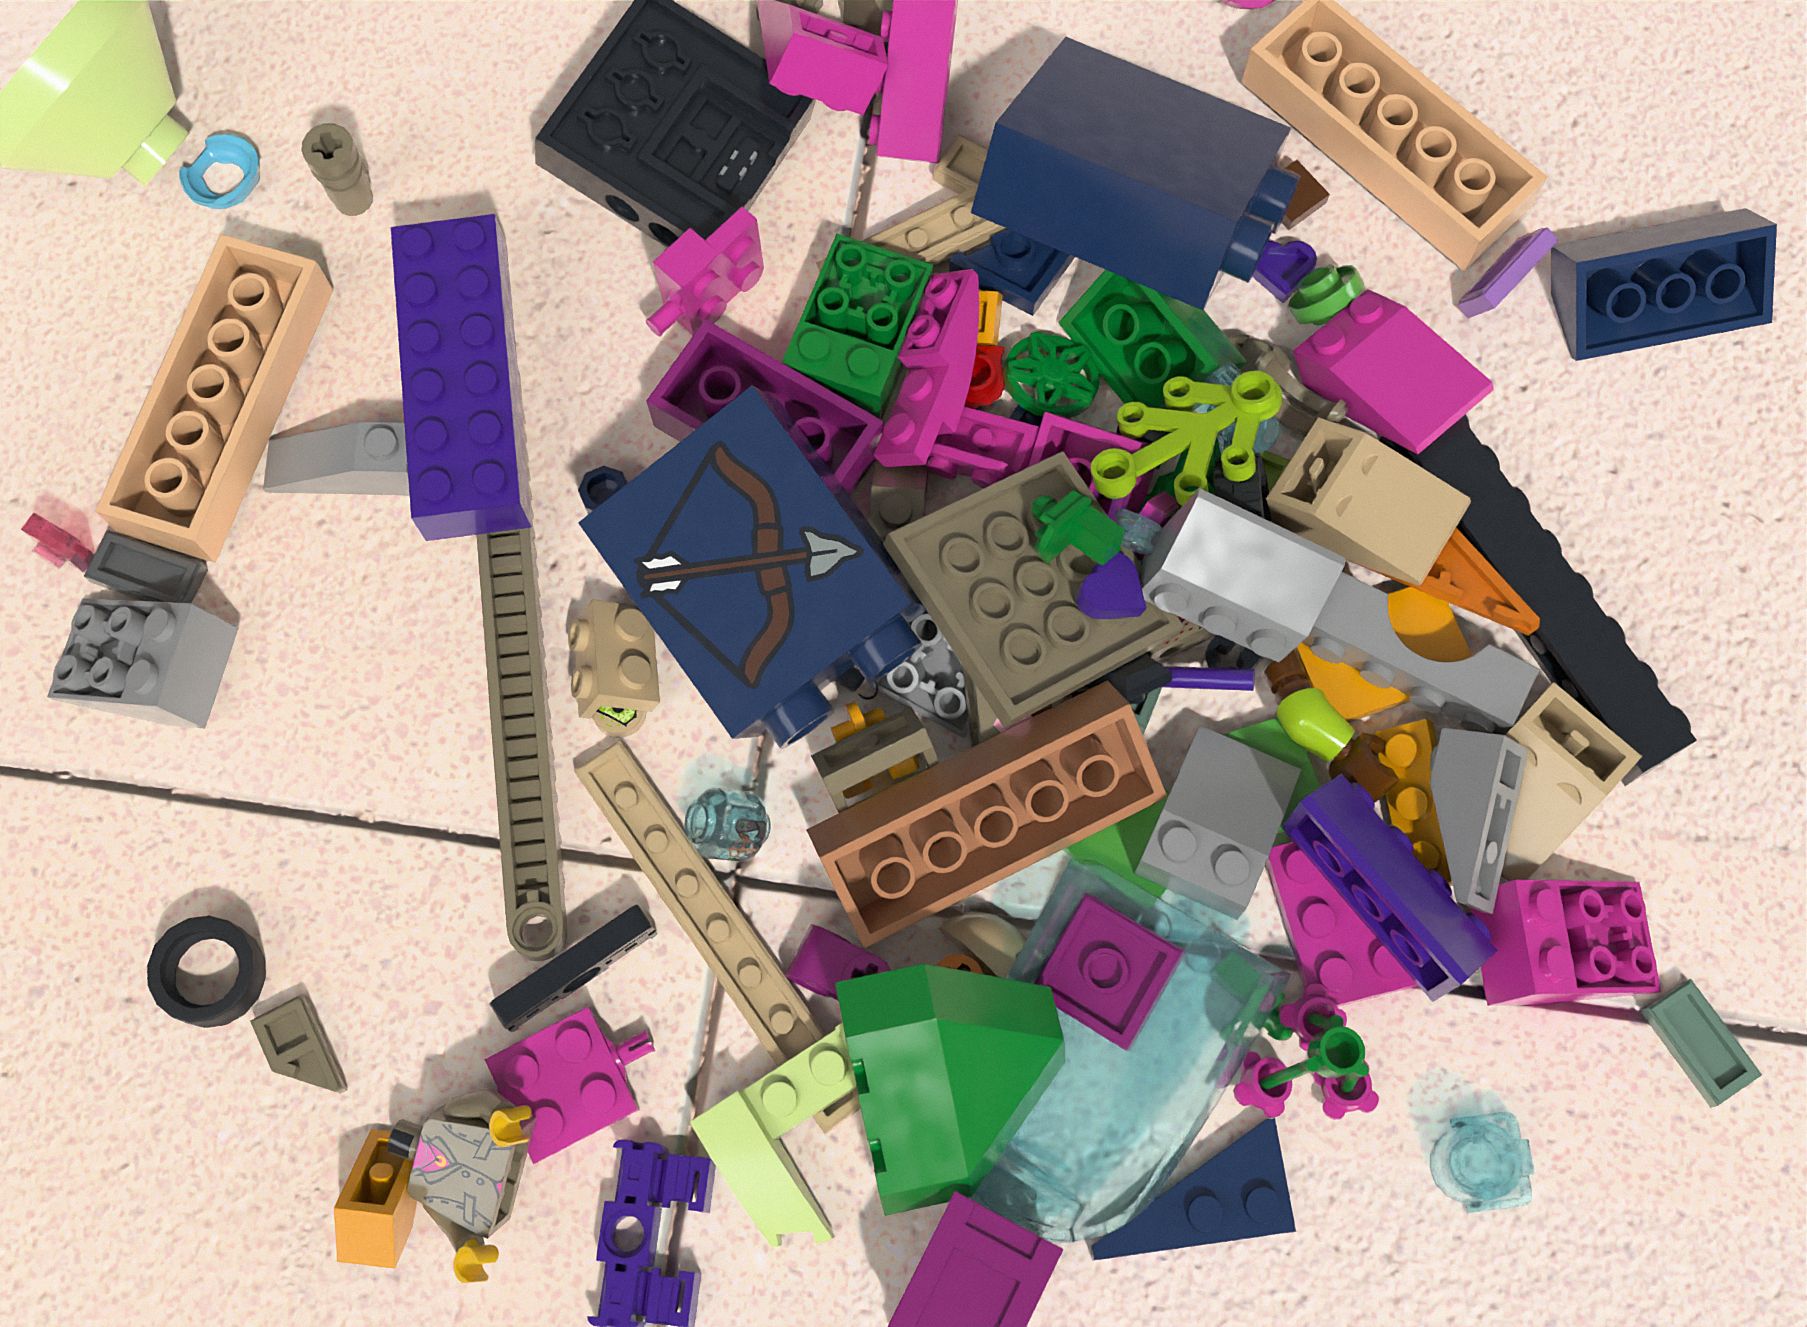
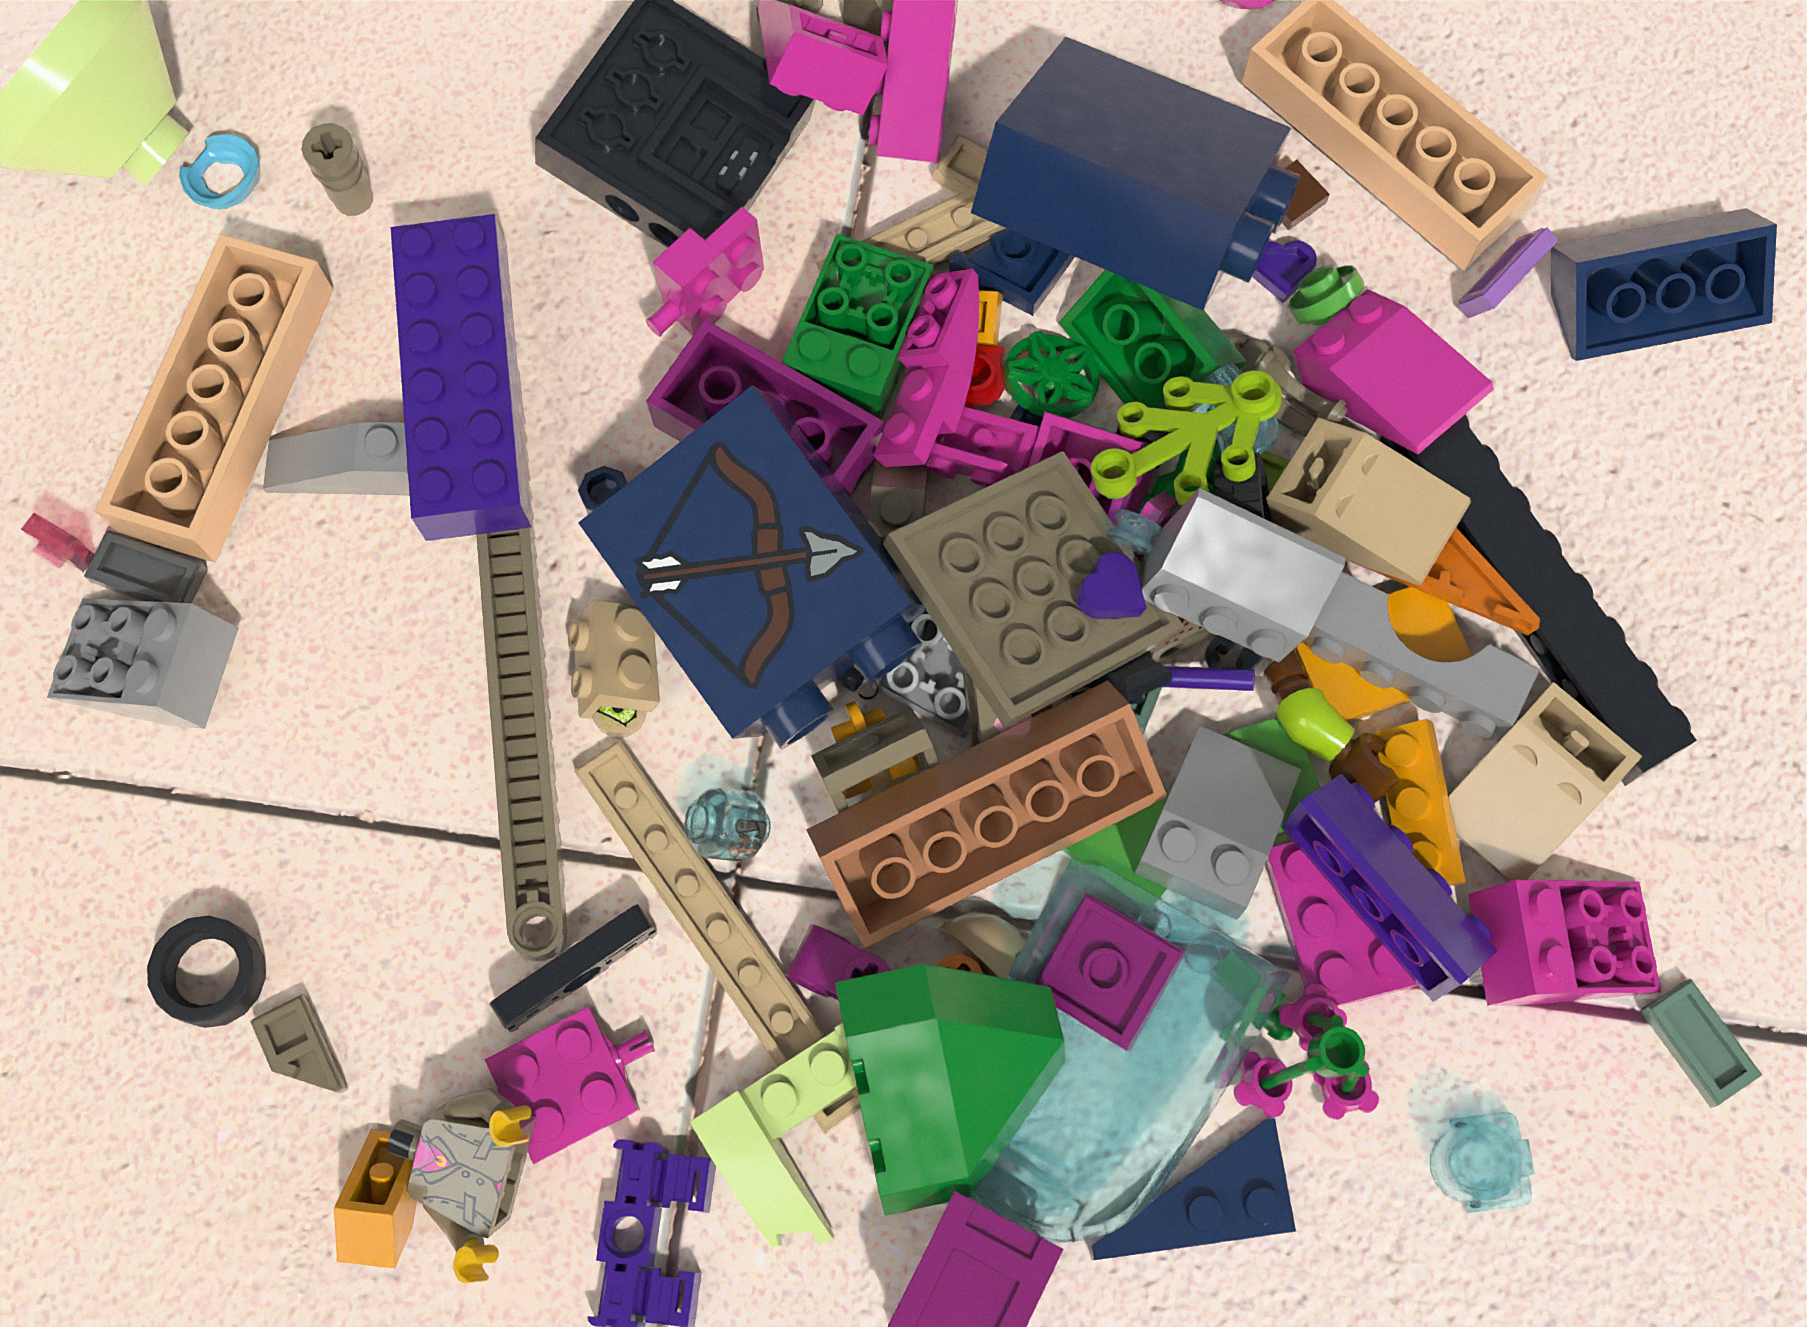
green piece [1031,490,1125,566] -> none
light grey slope [1430,728,1529,914] -> none

